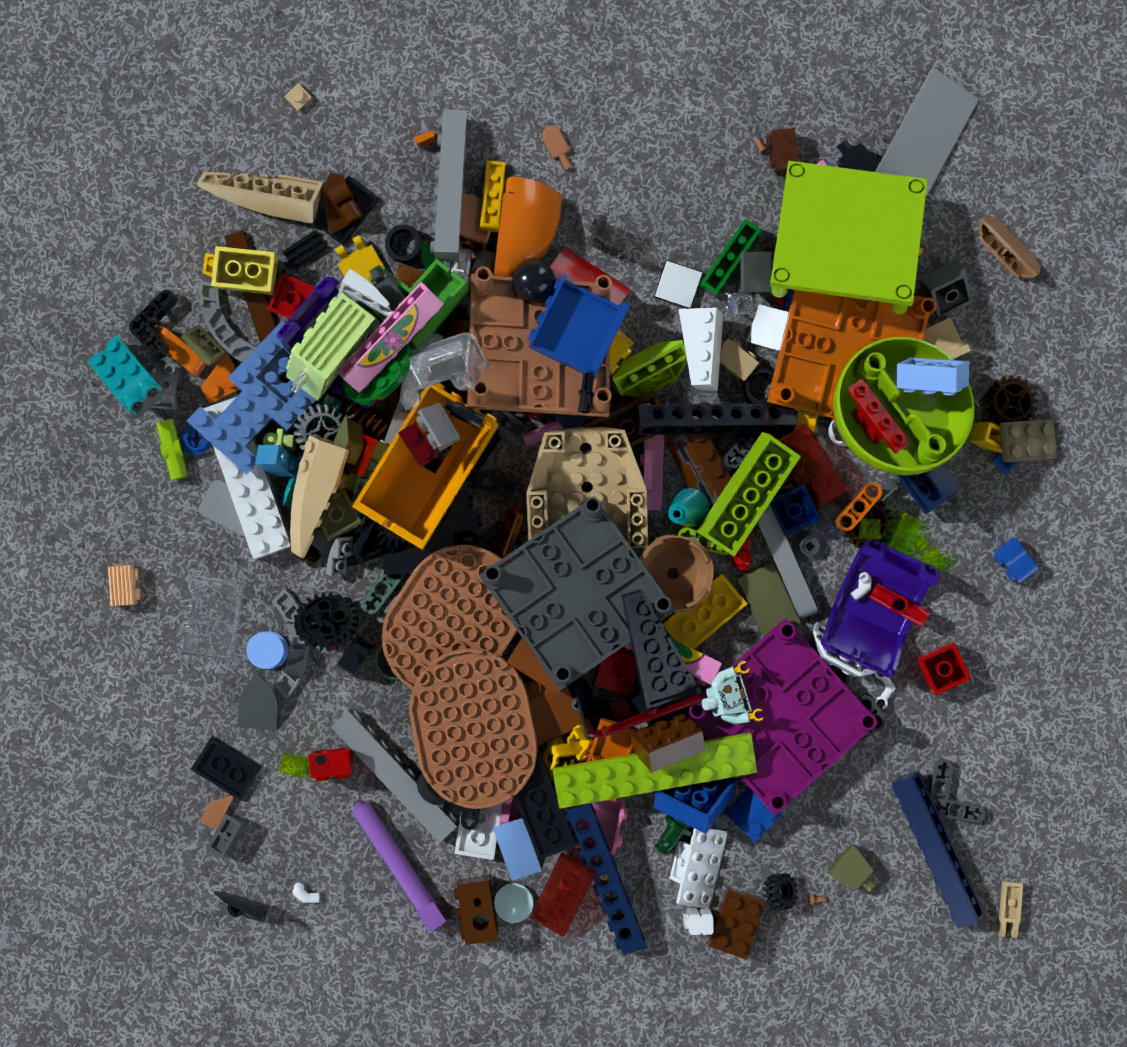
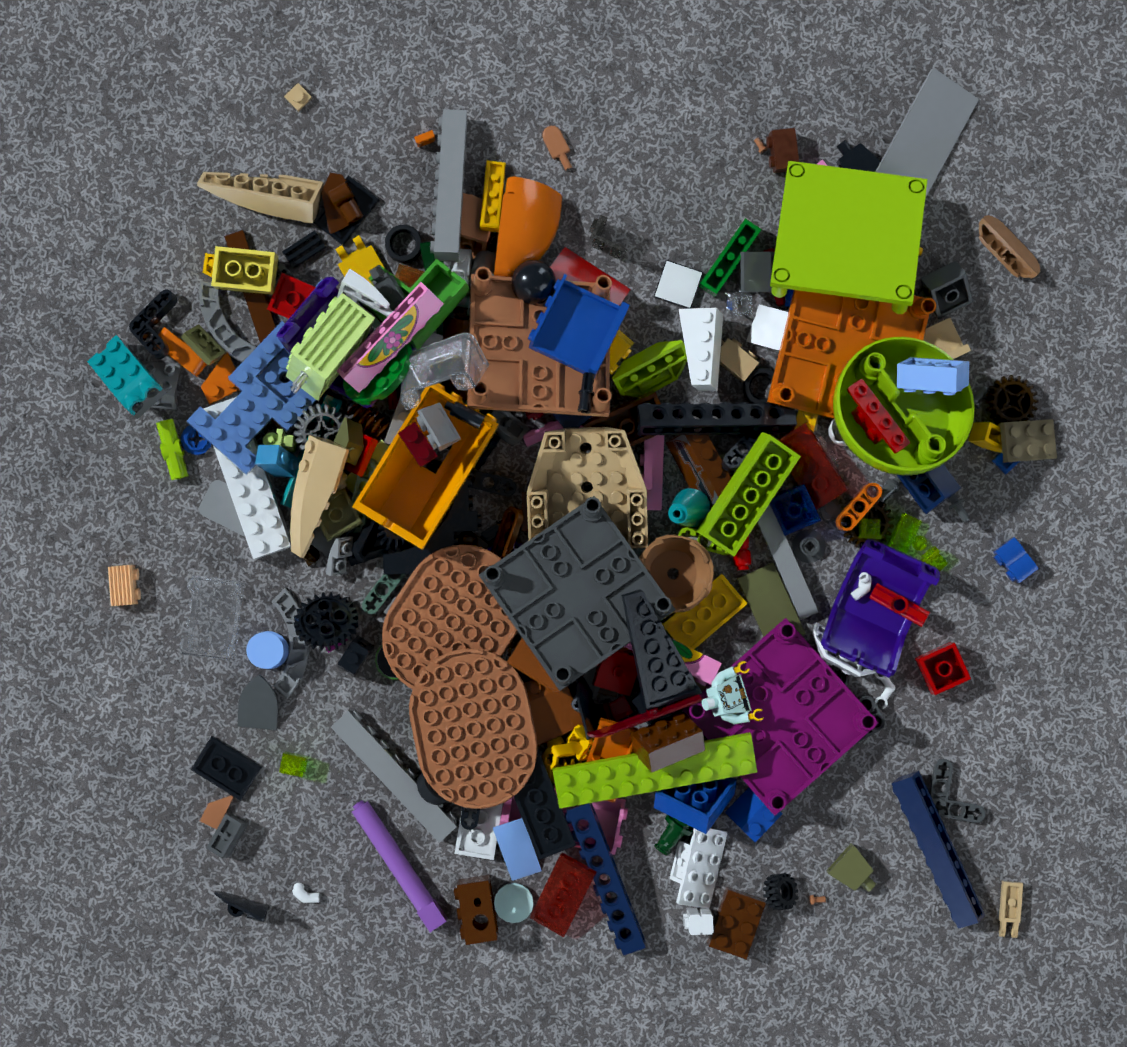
red brick [308,747,355,781] -> none

